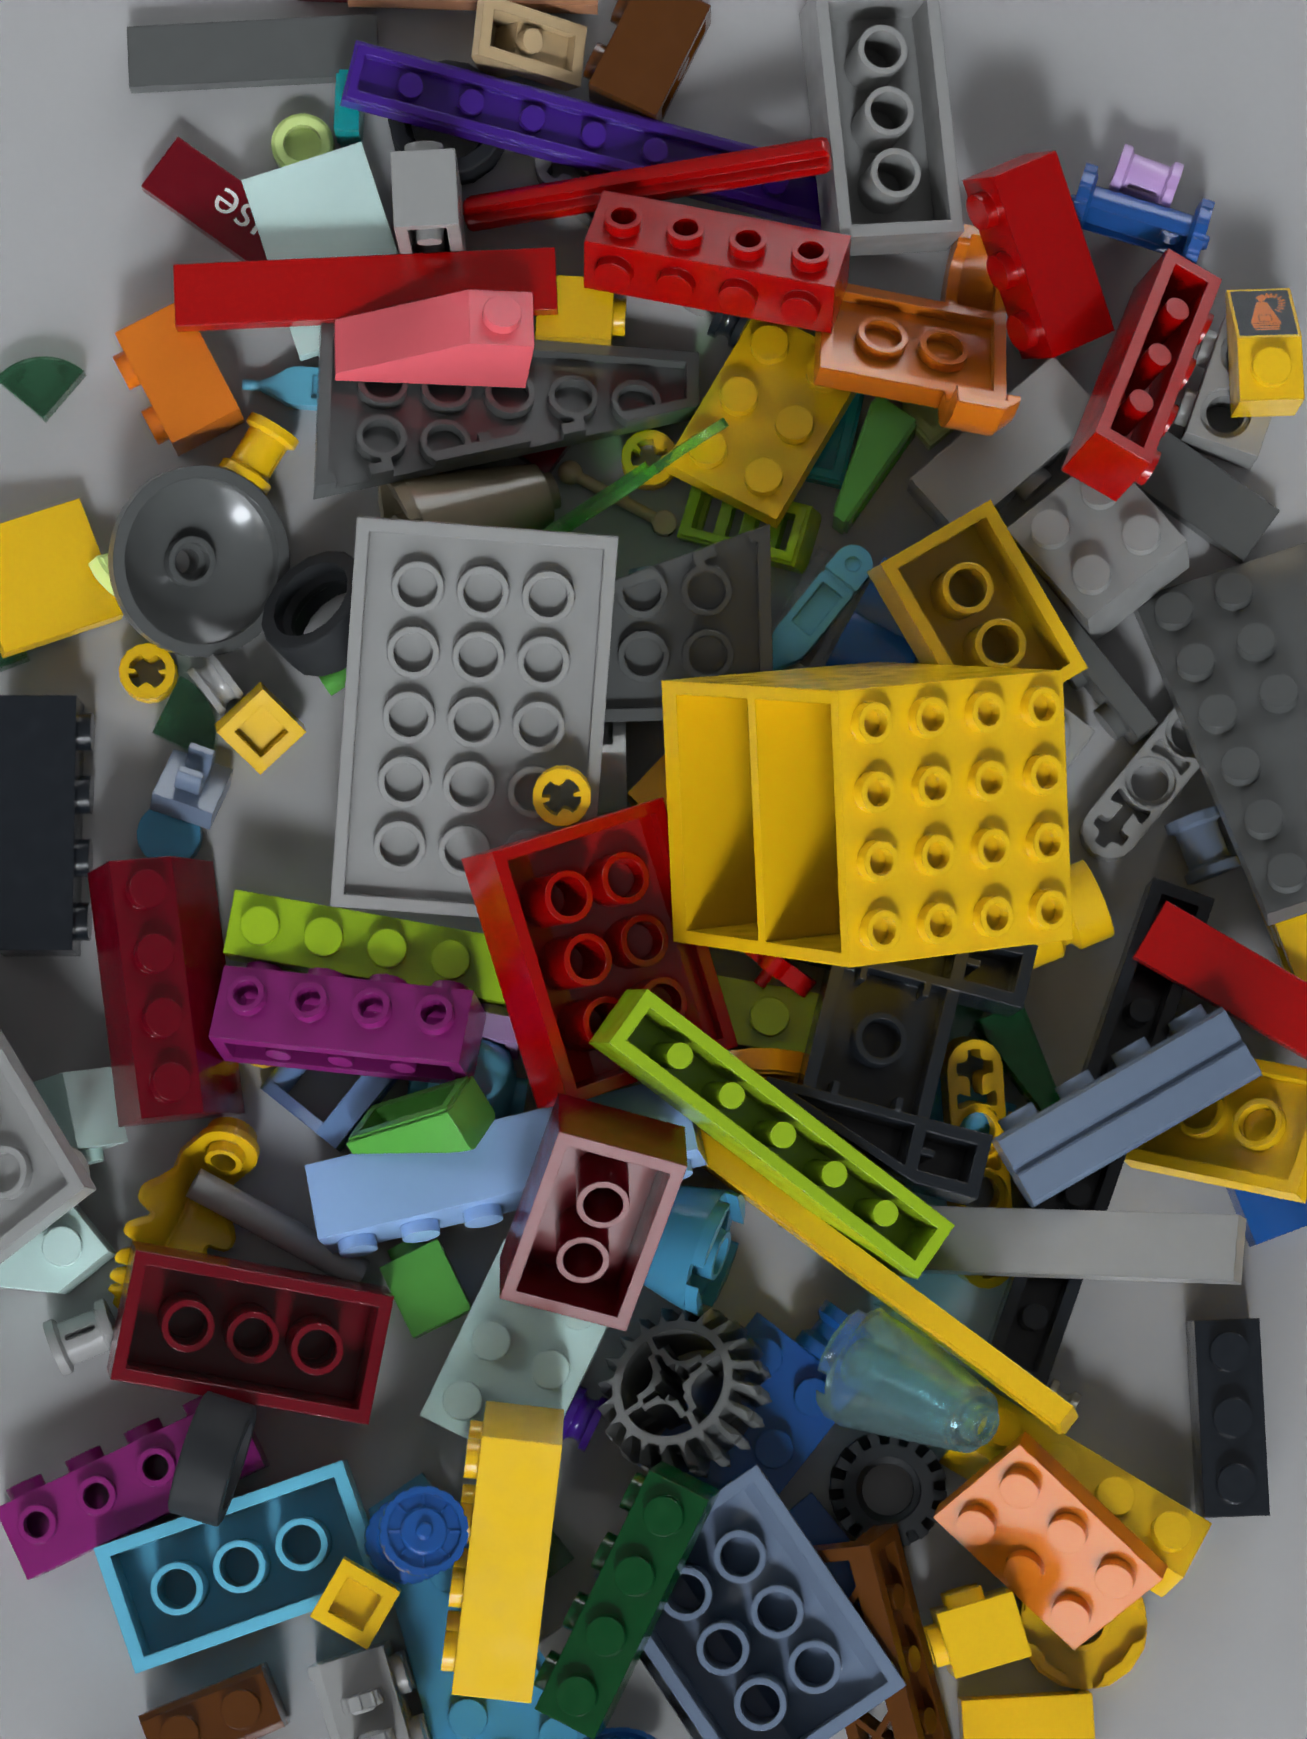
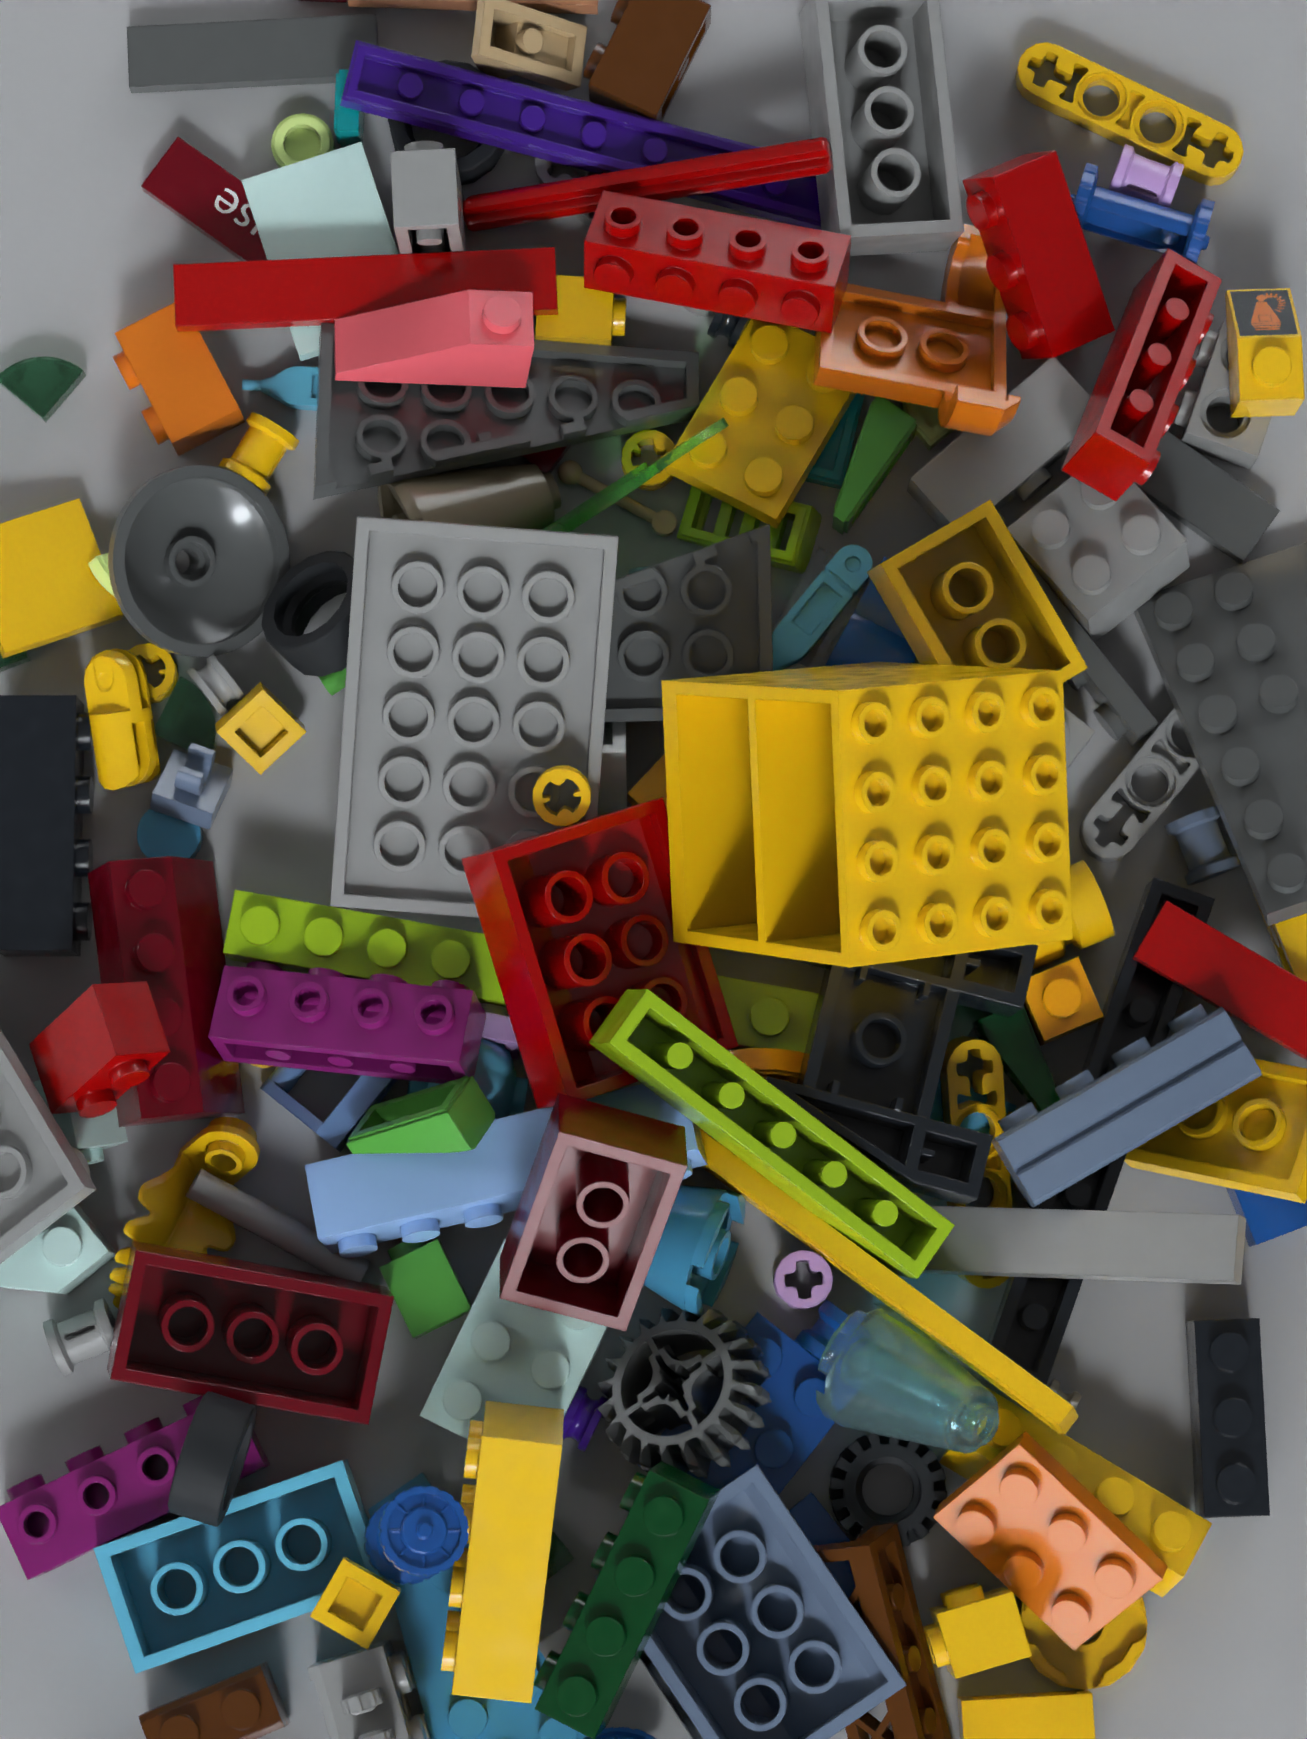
red piece [744,952,817,998] -> none
none -> red brick [29,981,171,1118]
none -> yellow arm [84,648,161,790]
none -> lavender bush [773,1250,833,1310]
none -> yellow beam [1015,42,1244,186]
none -> light orange brick [1024,957,1104,1046]

